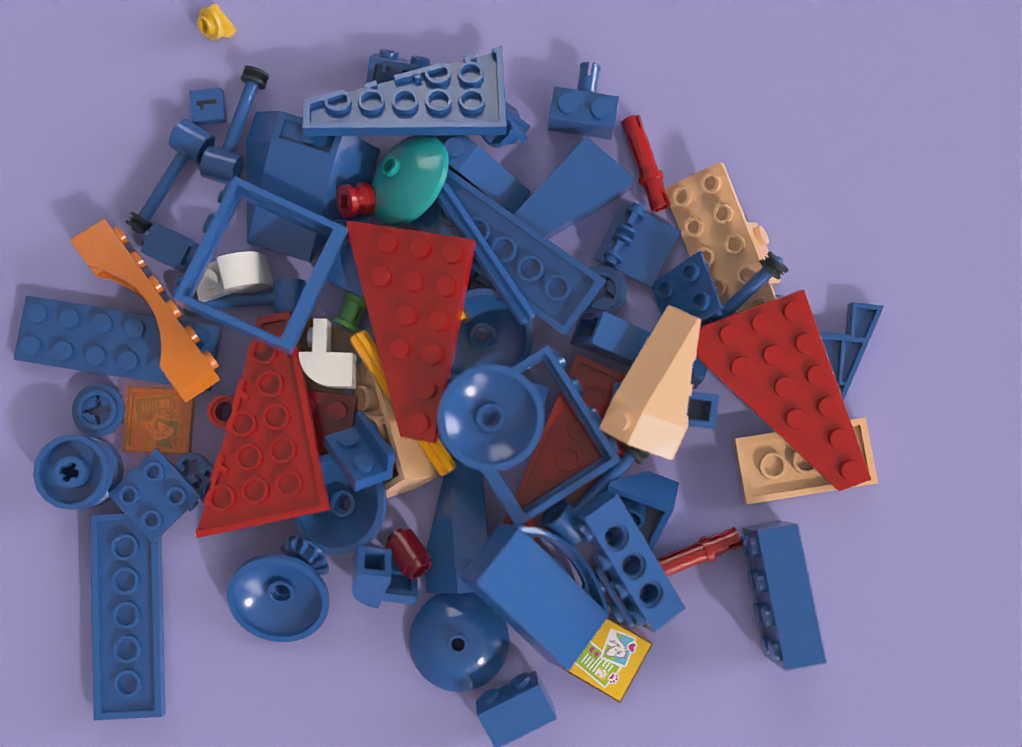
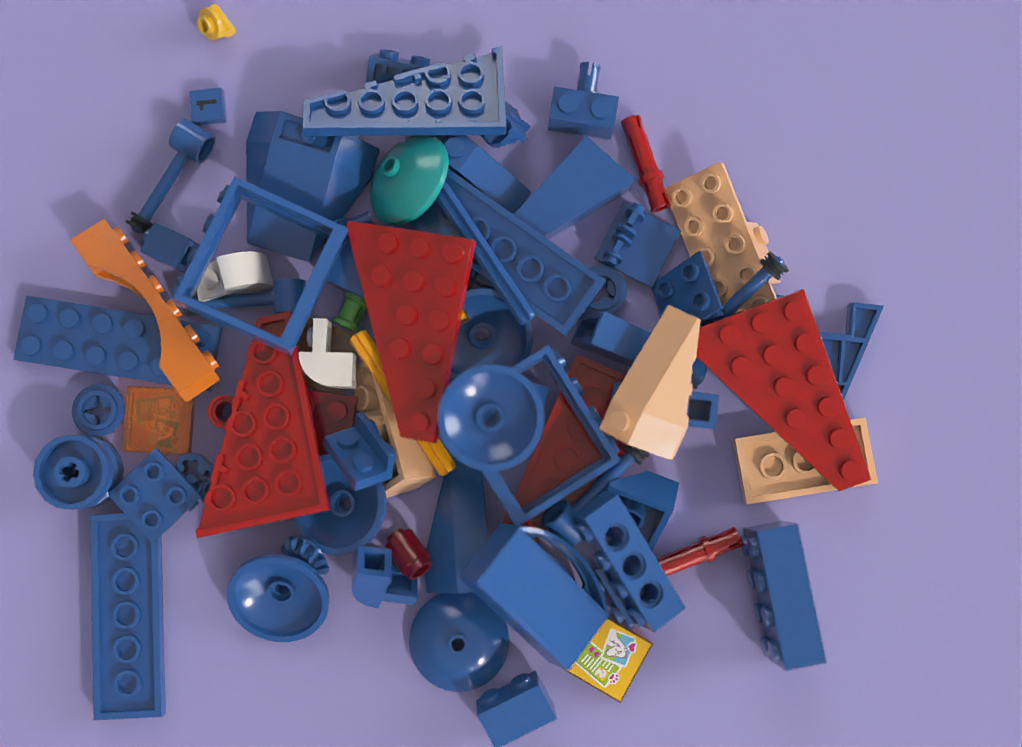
blue piece [200,65,269,186] -> none
red wheel [336,182,376,218] -> none

